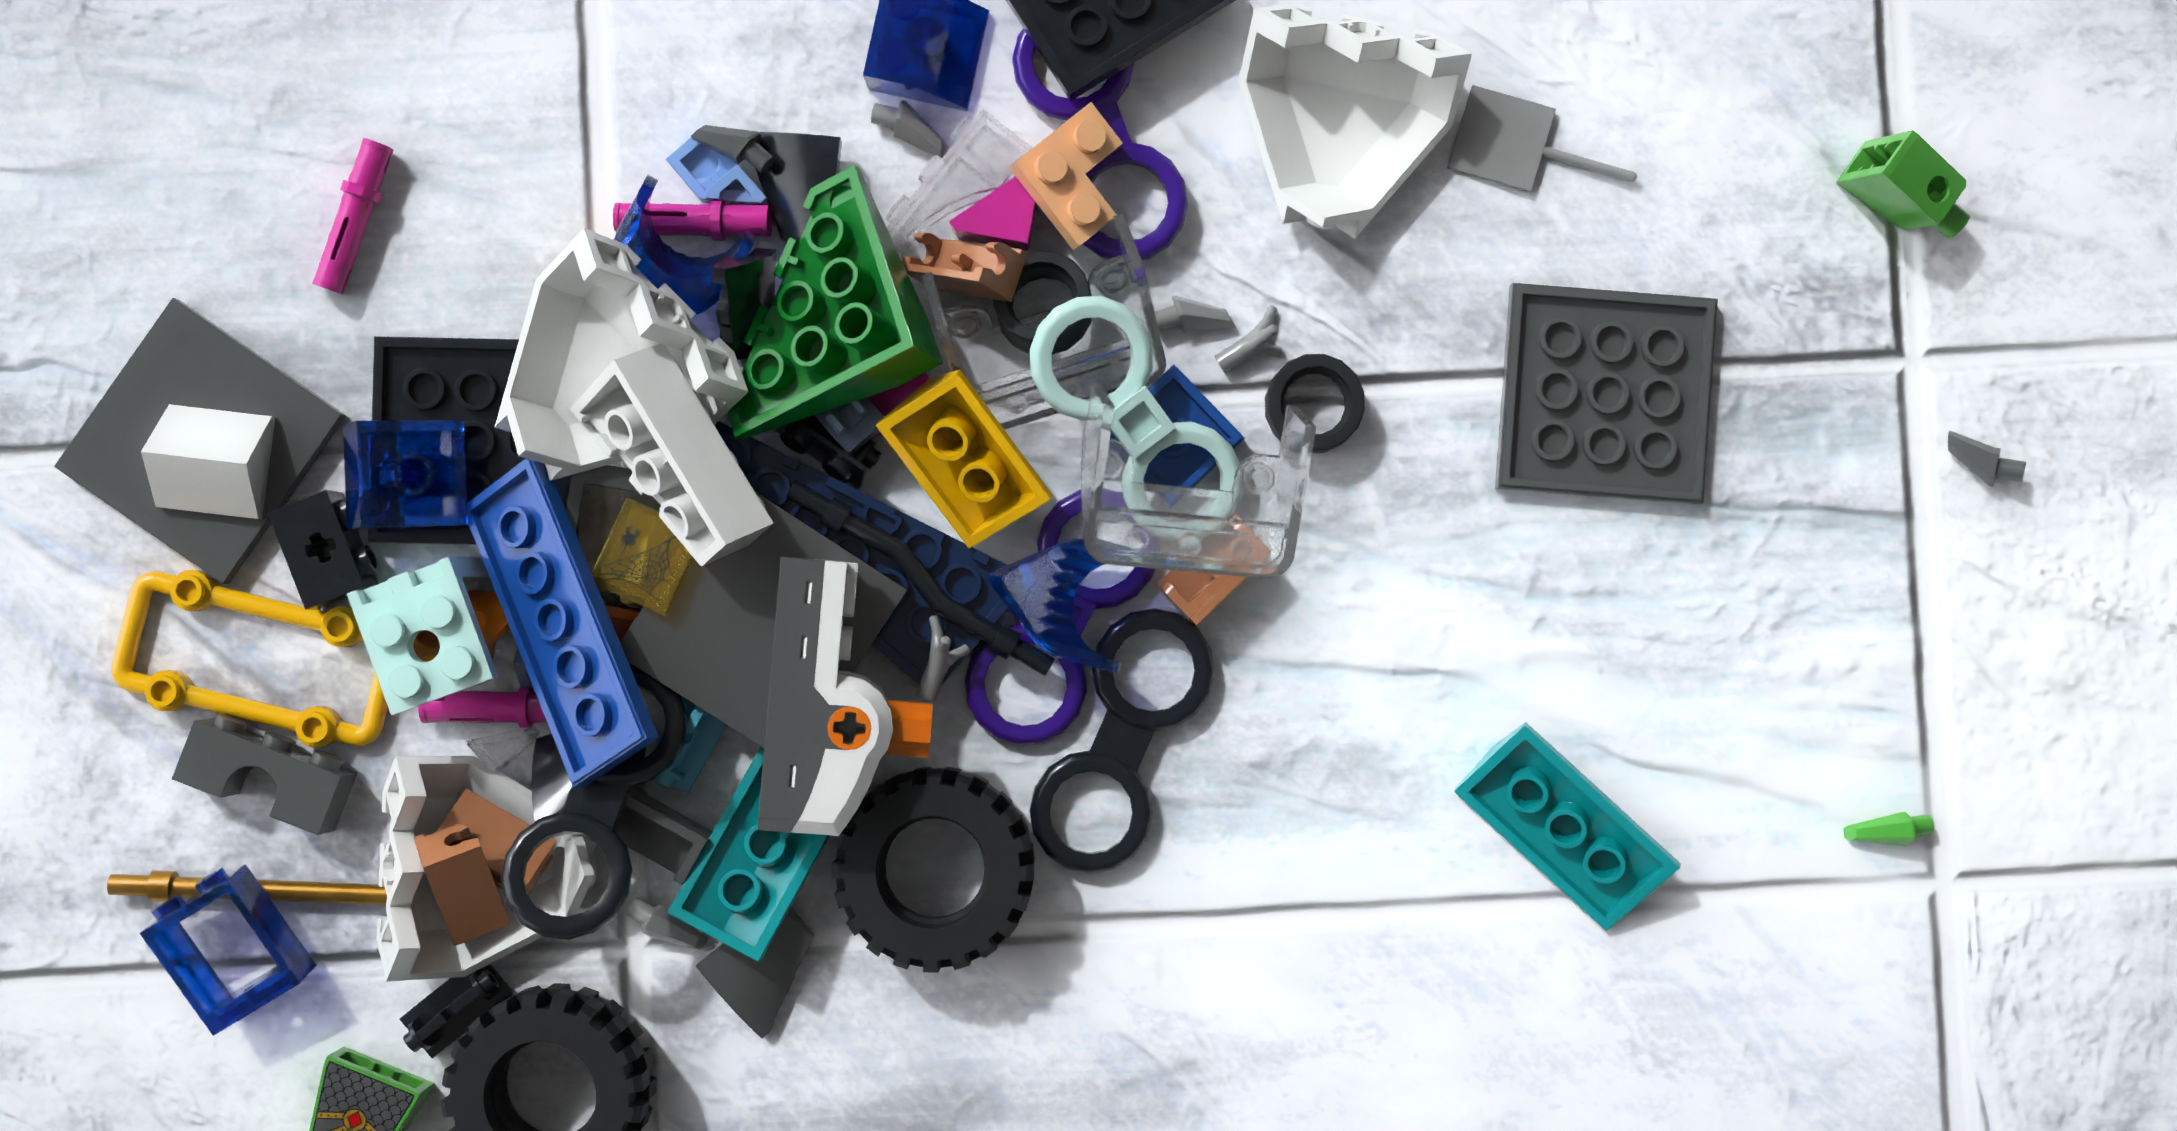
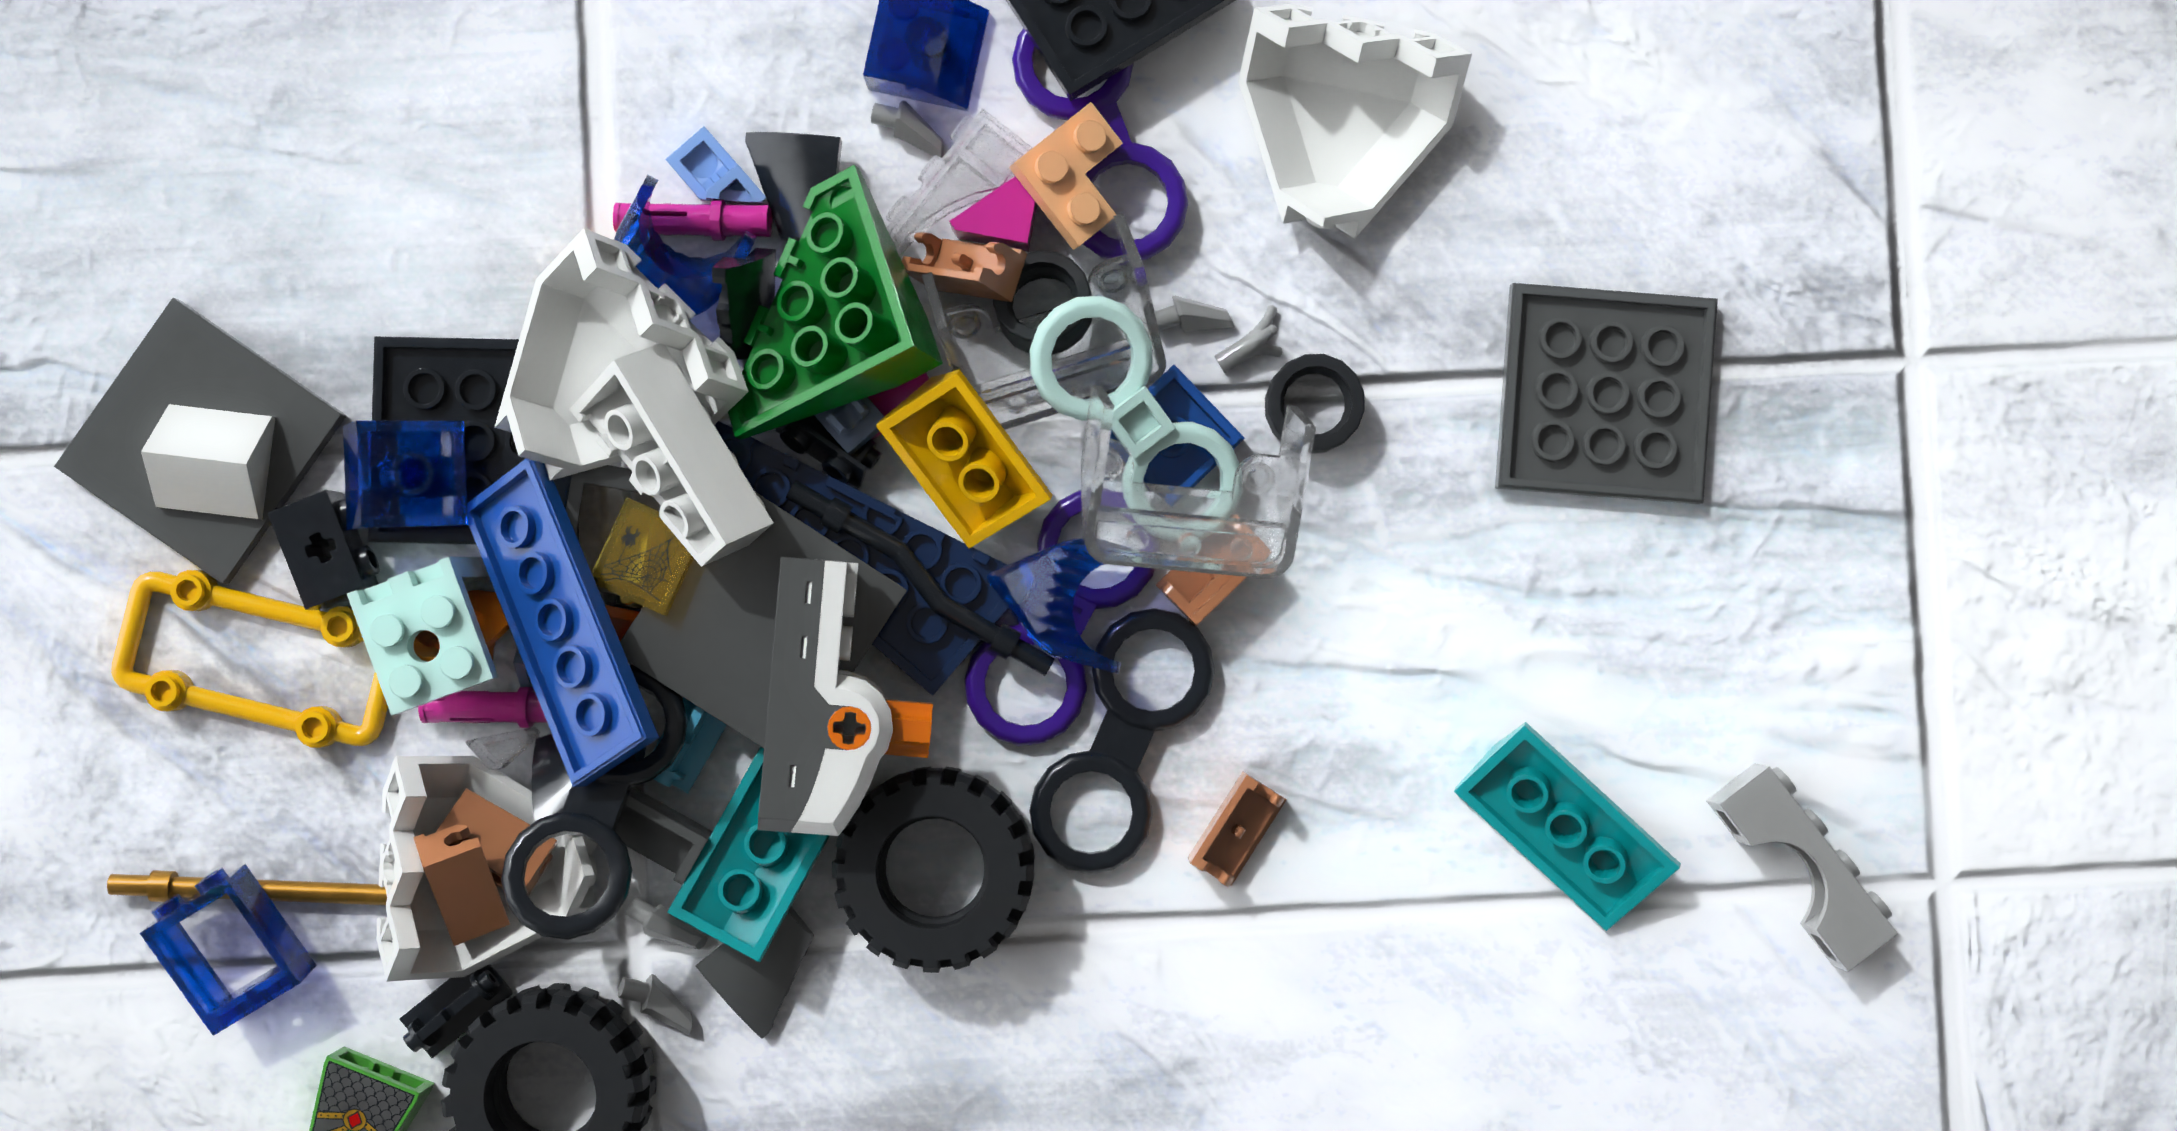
dark grey arch [172,713,357,835] -> none
dark pink pin [312,138,394,295] -> none
dark grey bar [691,125,775,174] -> none
light grey bar [916,615,970,702] -> none
light grey piece [1447,85,1637,192] -> none
bright green torso [1836,130,1970,238] -> none
bright green bar [1843,812,1934,846] -> none
dark grey bar [1948,430,2026,487] -> none
none -> light grey bar [618,974,692,1034]
none -> nougat hinge [1187,771,1287,887]
none -> light grey arch [1706,763,1898,972]

